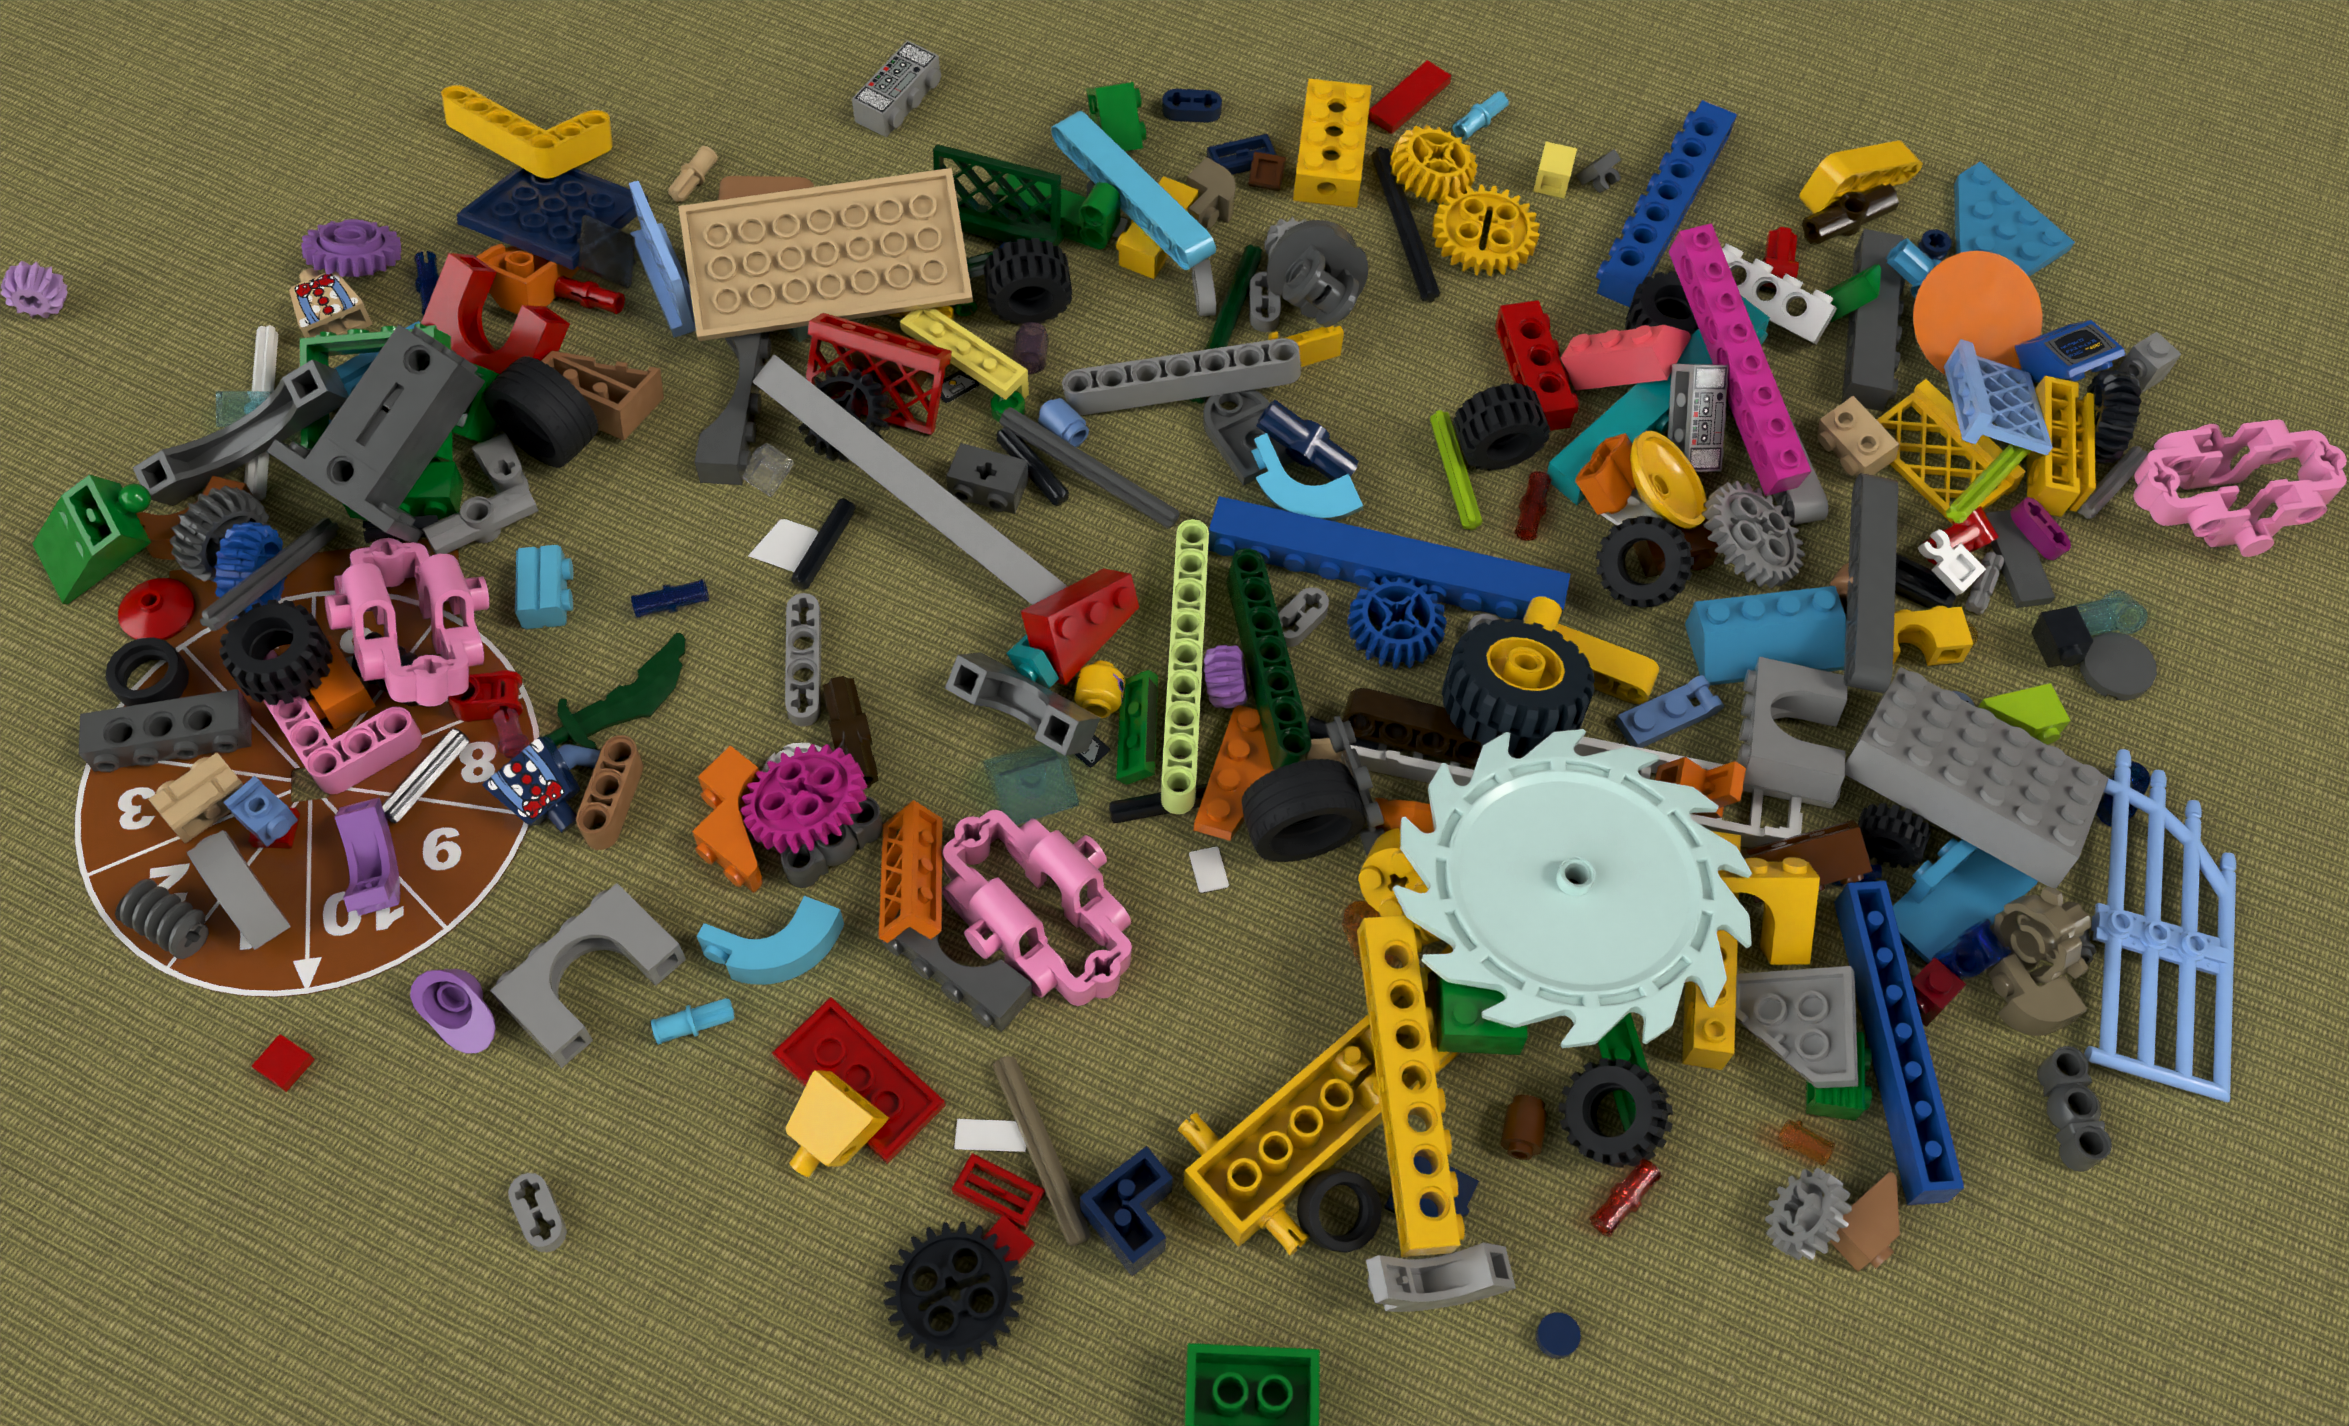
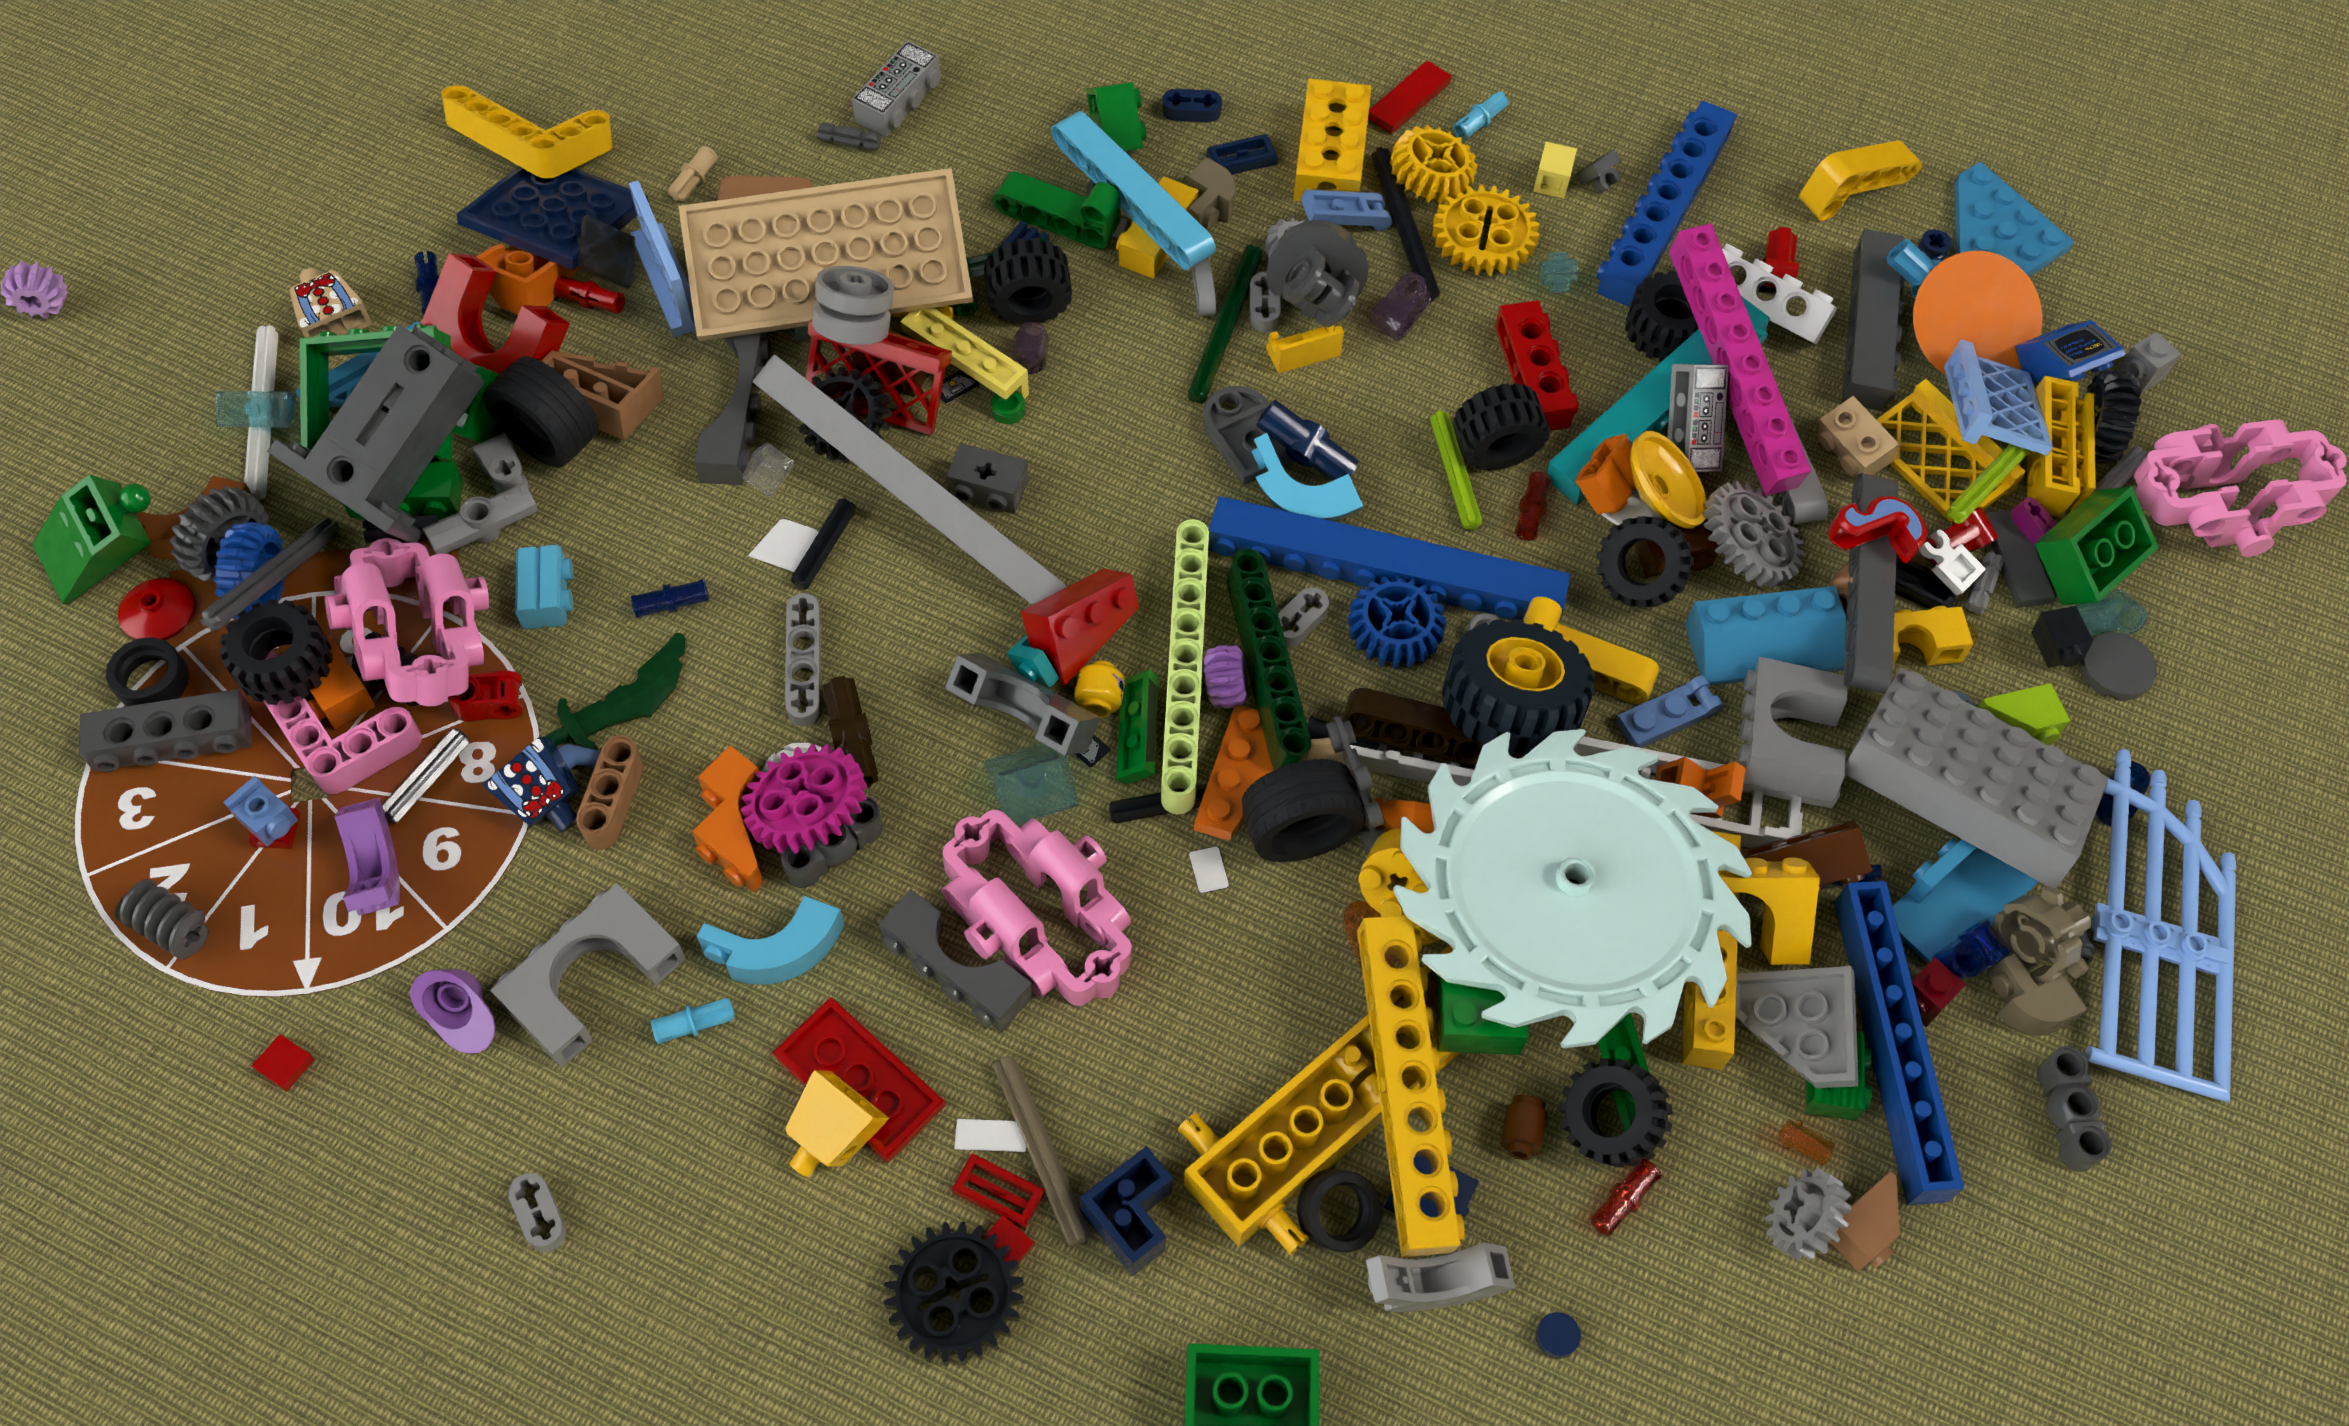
dark grey arch [132,359,349,506] -> none
tan brick [148,752,244,843] -> none
light grey arch [187,830,291,950] -> none
medium lavender gear [301,219,401,277] -> none
clear pink pin [493,709,529,759] -> none
orange fence [879,800,943,943] -> none
dark green fence [933,144,1065,246] -> none
black axle [996,427,1069,506] -> none
dark grey axle [999,407,1180,529] -> none
medium blue brick [1038,398,1089,447] -> none
light grey beam [1062,338,1301,415] -> none
reddish brown tile [1248,151,1286,191] -> none
coral slope [1561,325,1691,391] -> none
dark brown piece [1802,184,1899,244] -> none
green slope [1823,264,1881,323] -> none
black tyre [1857,803,1931,868] -> none
none -> light grey wheel [812,266,894,345]
none -> dark grey axle [817,122,881,151]
none -> medium blue plate [1301,190,1392,231]
none -> piece [1370,273,1431,341]
none -> clear light blue gear [1539,251,1578,293]
none -> red animal [1828,496,1927,564]
none -> green brick [2034,486,2159,605]

